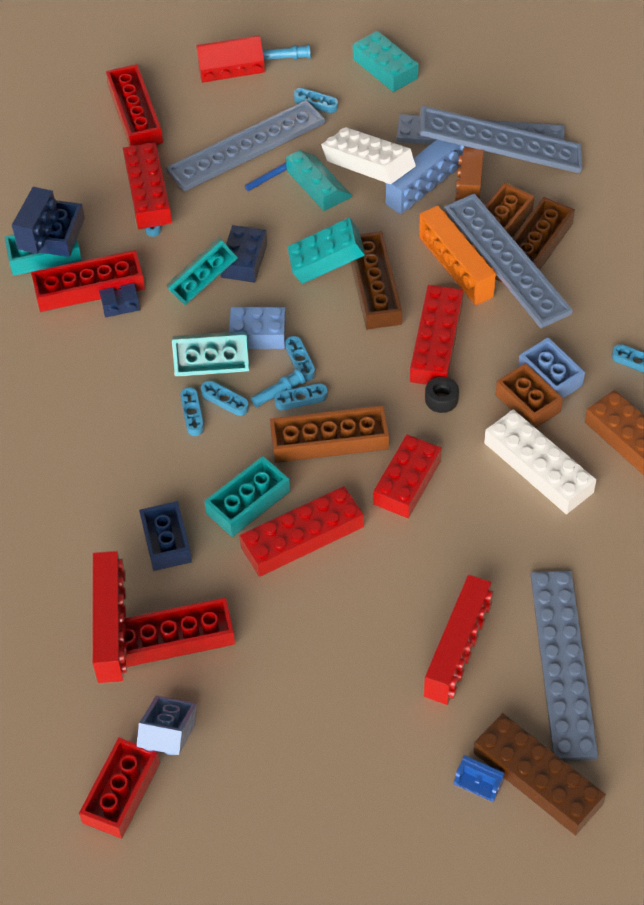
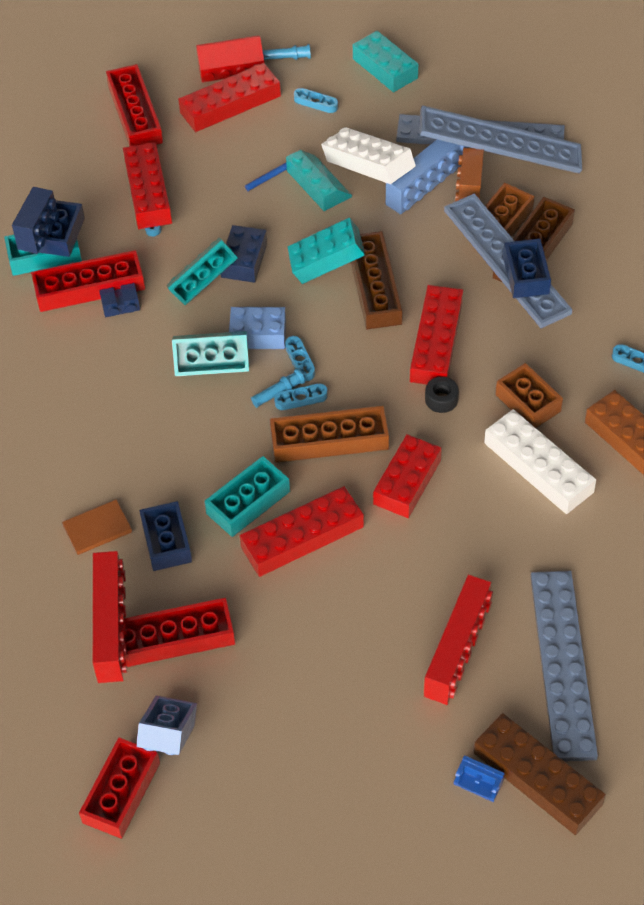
sand blue plate [166,100,325,192] -> none
dark azure beam [180,388,204,436] -> none
dark azure beam [201,381,249,416] -> none
orange brick [419,206,496,306] -> none
medium blue brick [518,338,585,398] -> none
none -> dark orange tile [62,500,132,555]
none -> red brick [178,63,281,133]
none -> dark blue brick [503,239,551,298]

